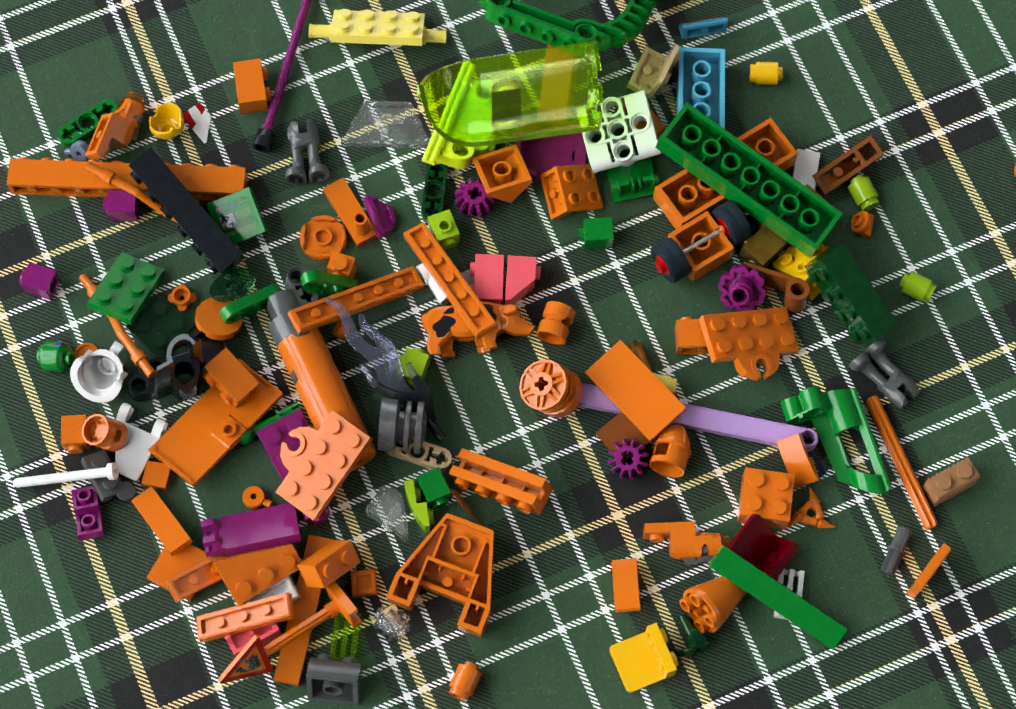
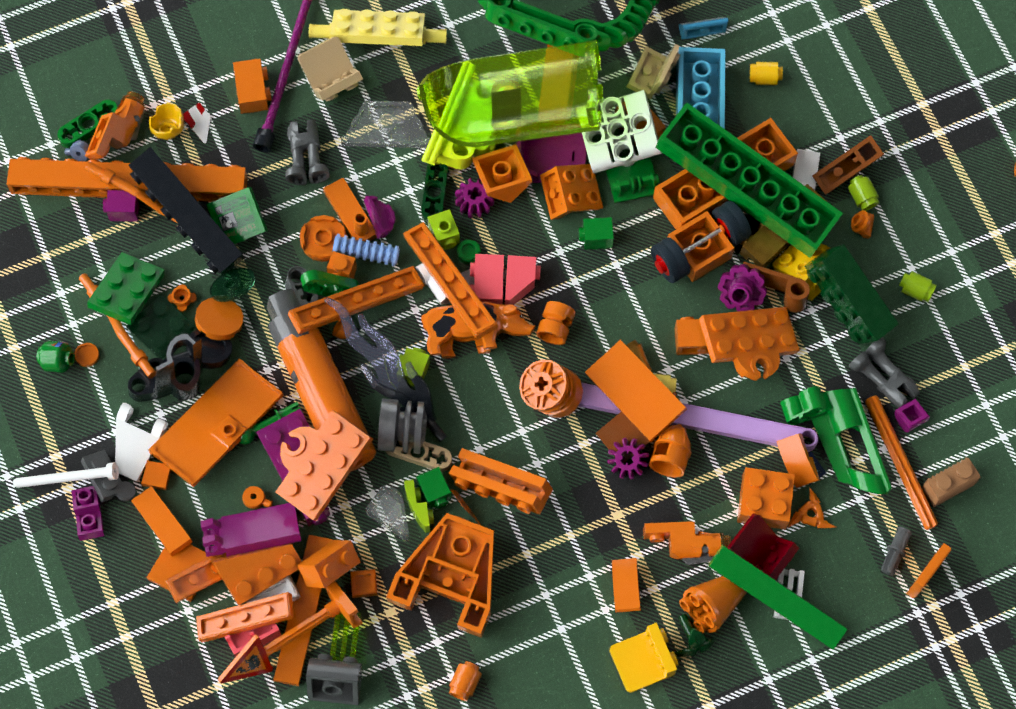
magenta brick [19,262,60,301] -> none
orange brick [61,414,90,454] -> none
white helmet [70,341,128,403] -> none
orange wheel [82,414,128,452] -> none
orange brick [203,348,259,407] -> none
green beam [219,283,282,324] -> none
clear head [373,604,412,642] -> none
none -> tan bracket [298,36,363,101]
none -> light blue piece [332,234,400,266]
none -> green tile [457,240,481,265]
none -> magenta brick [895,398,930,433]

